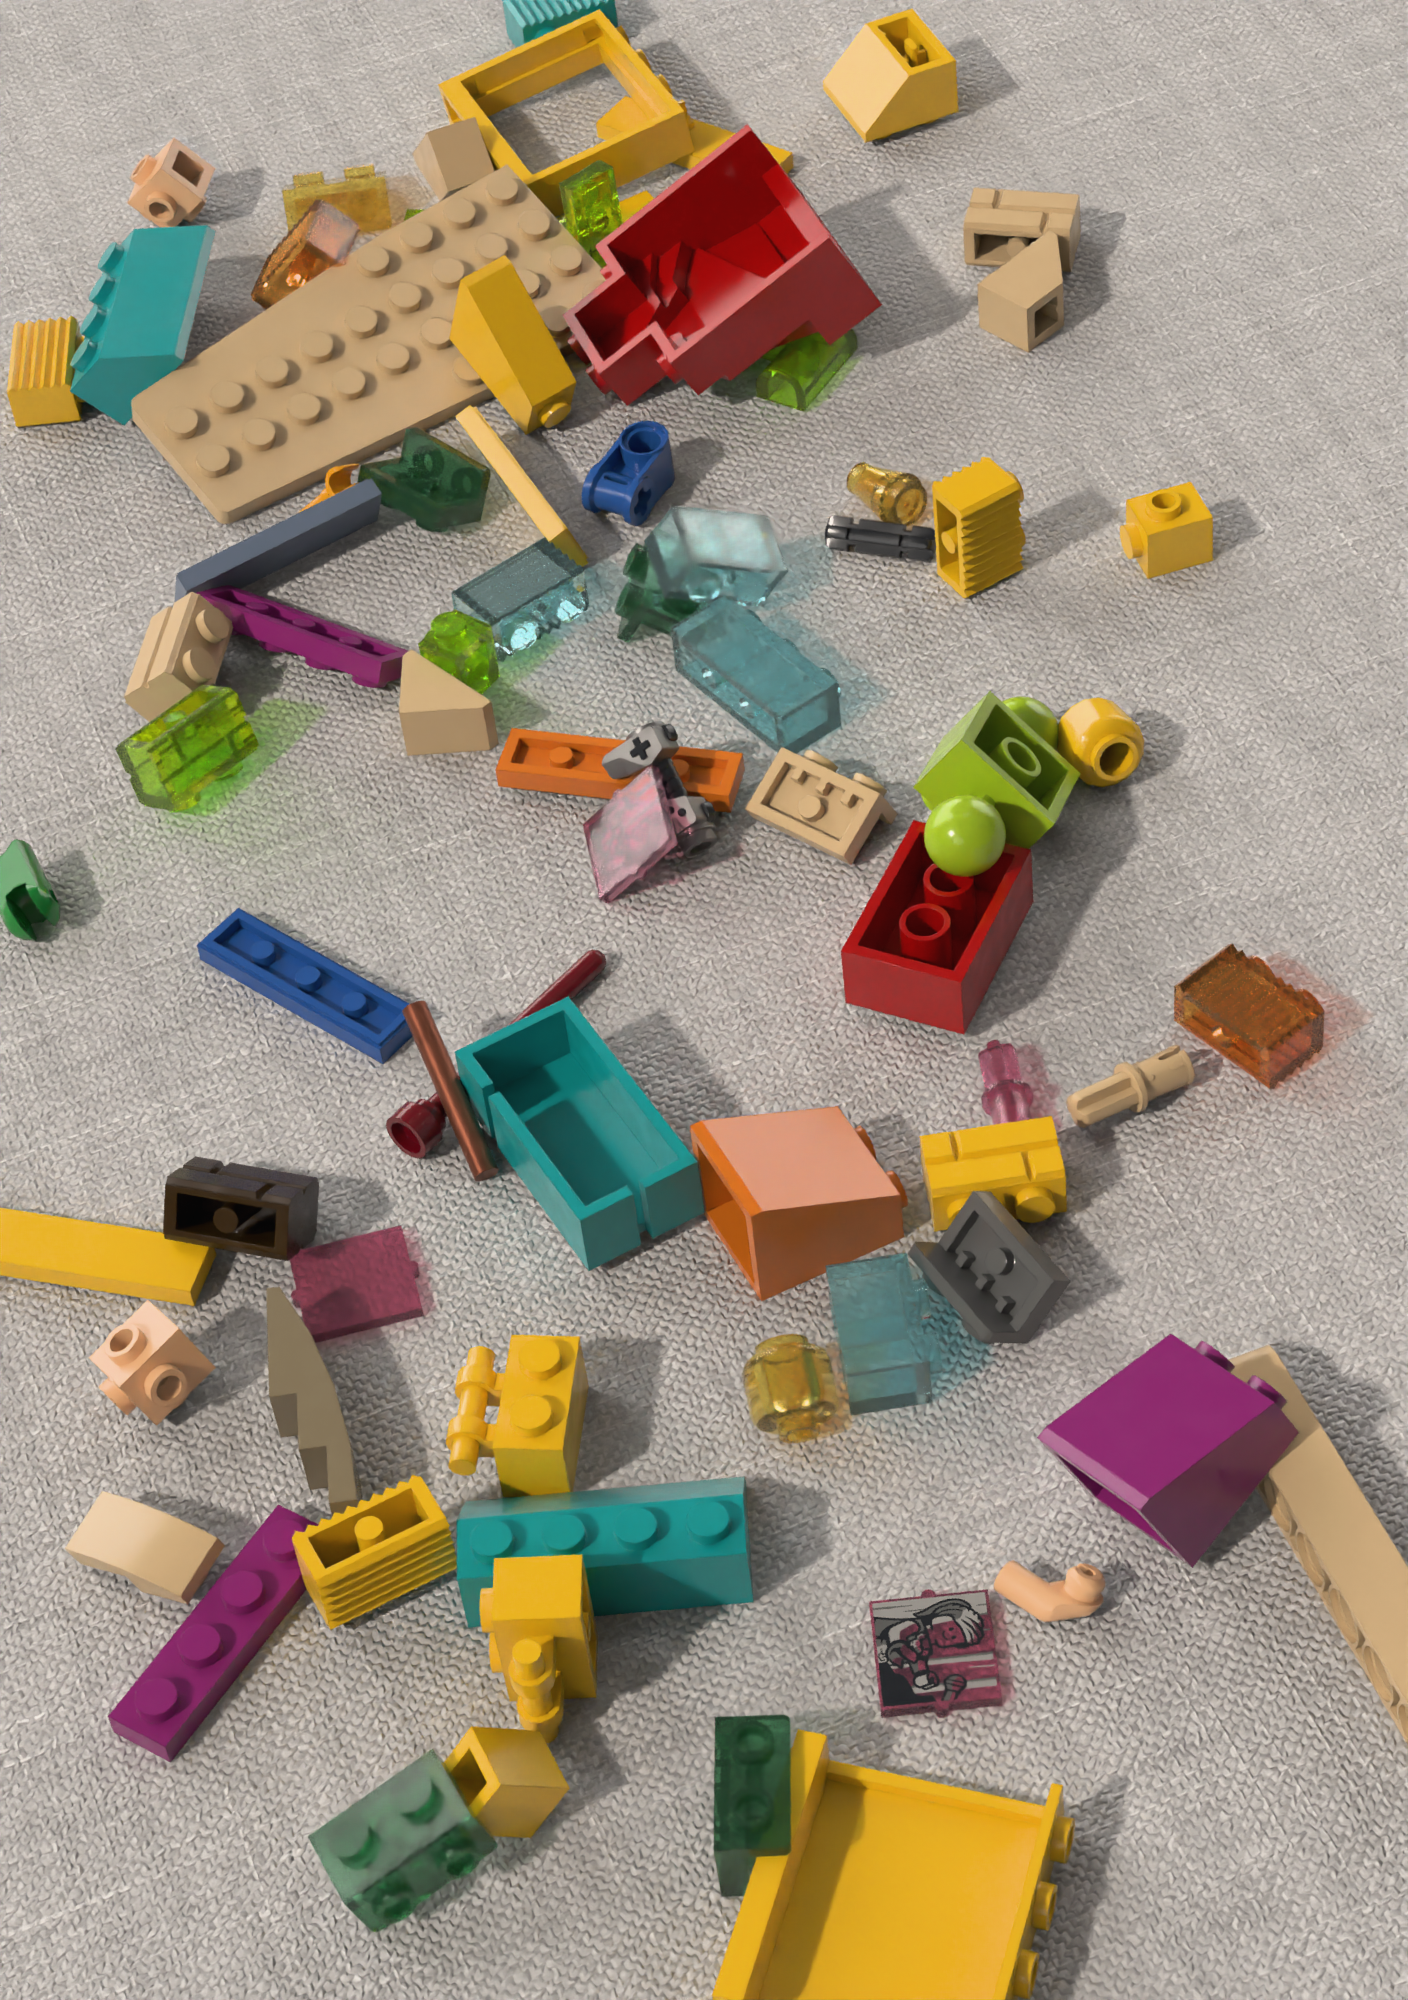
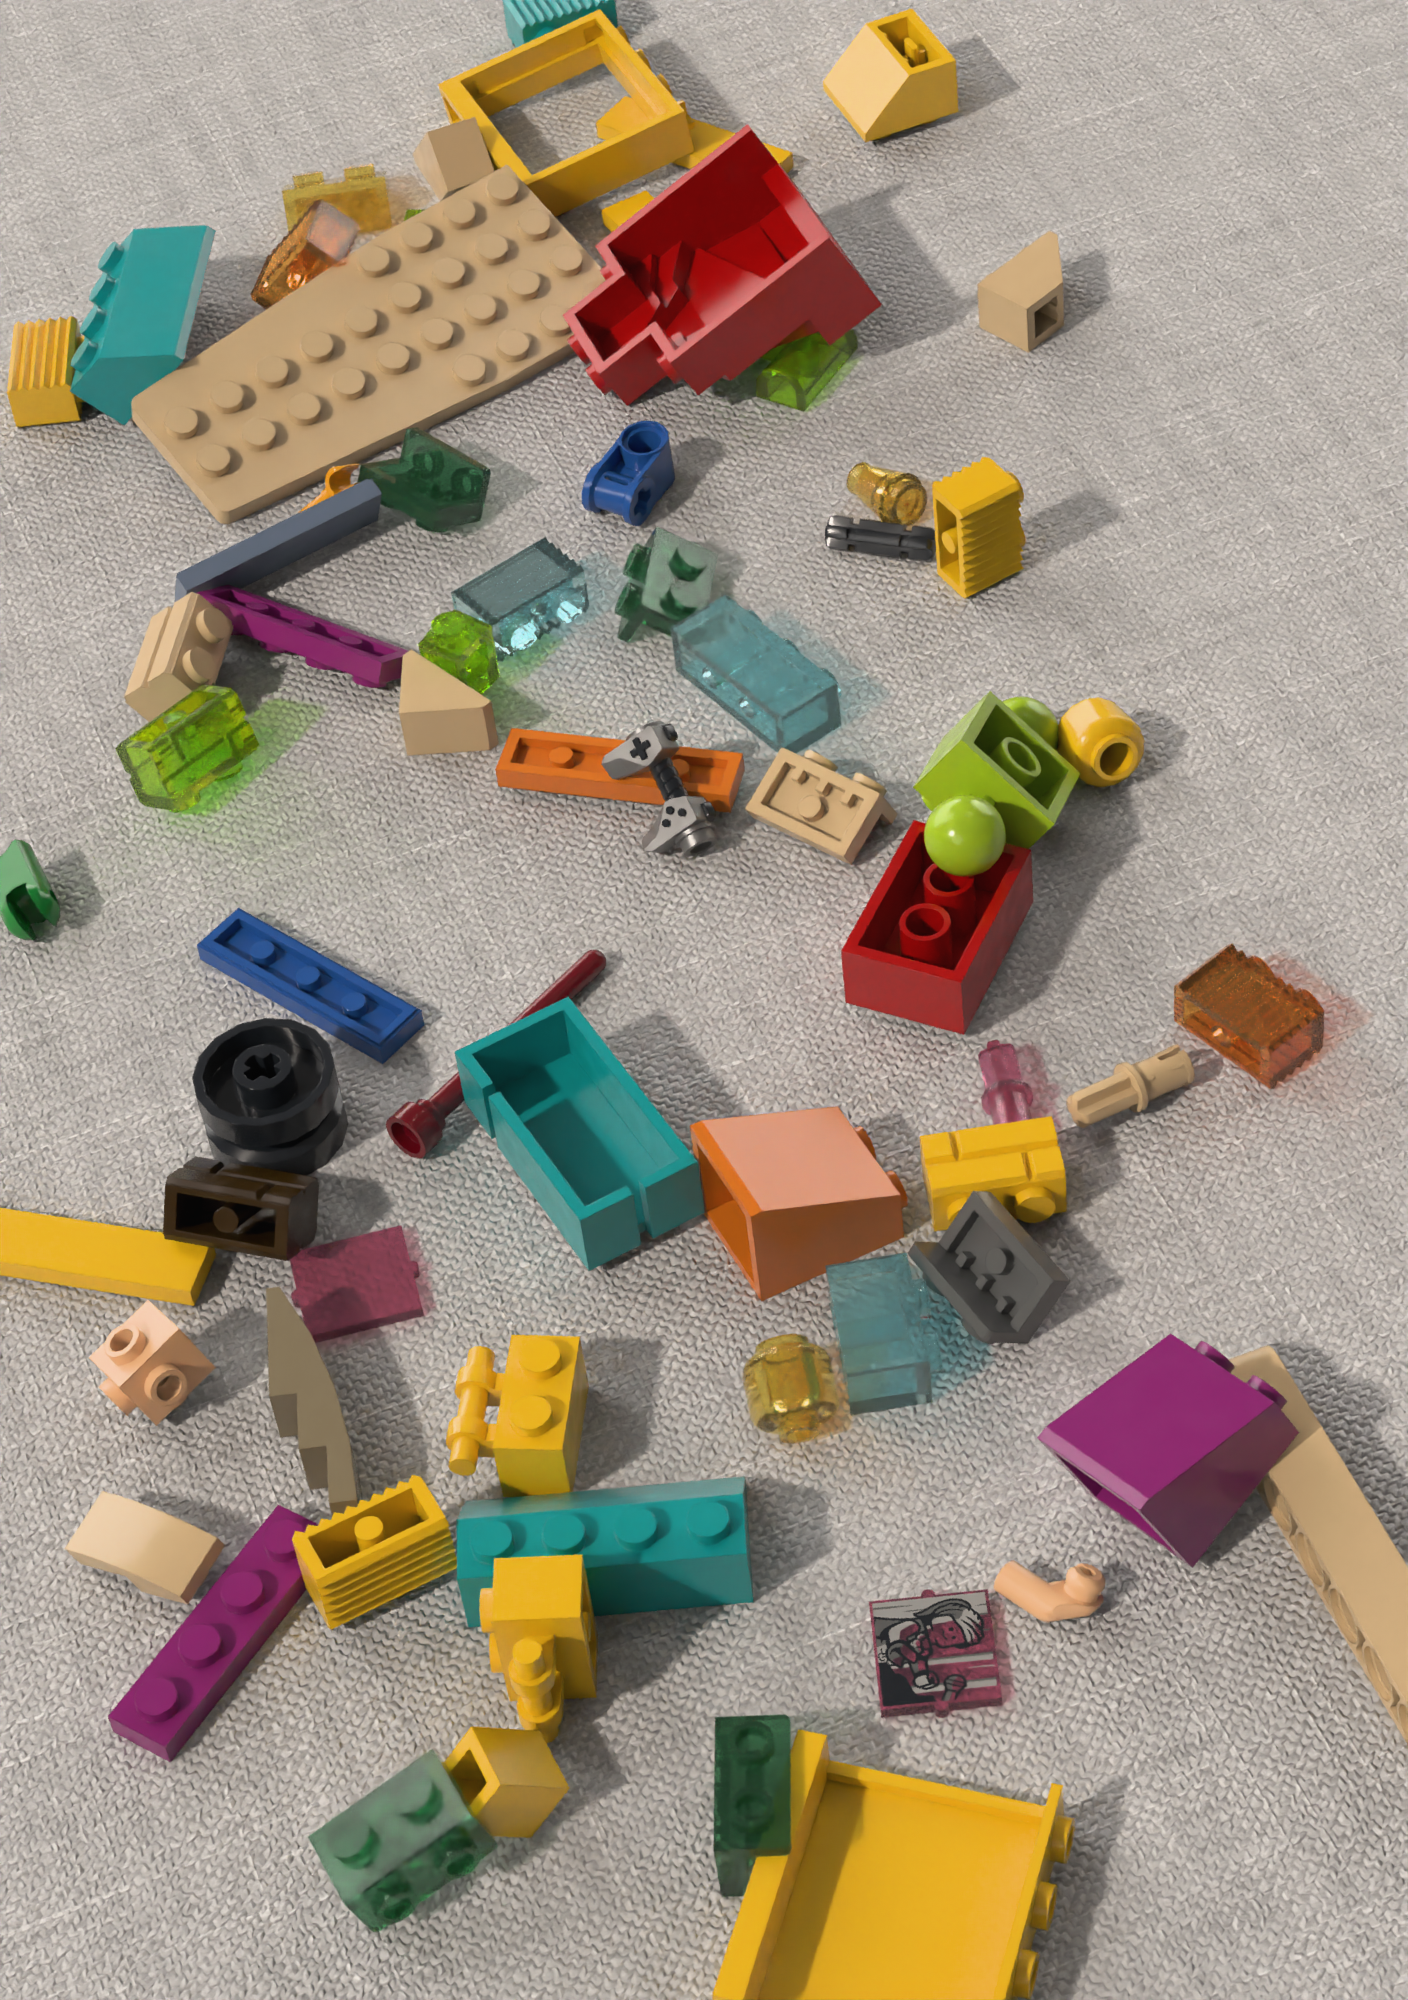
light nougat brick [127,138,215,227] -> none
copper bar [402,1001,499,1181] -> none
yellow slope [449,255,577,435] -> none
yellow tile [455,405,588,575] -> none
clear neon green plate [556,160,623,268] -> none
clear pink piece [583,764,678,904] -> none
clear light blue brick [644,506,788,607] -> none
tan brick [963,188,1081,272] -> none
yellow brick [1120,482,1213,579] -> none
none -> black wheel [192,1018,349,1176]

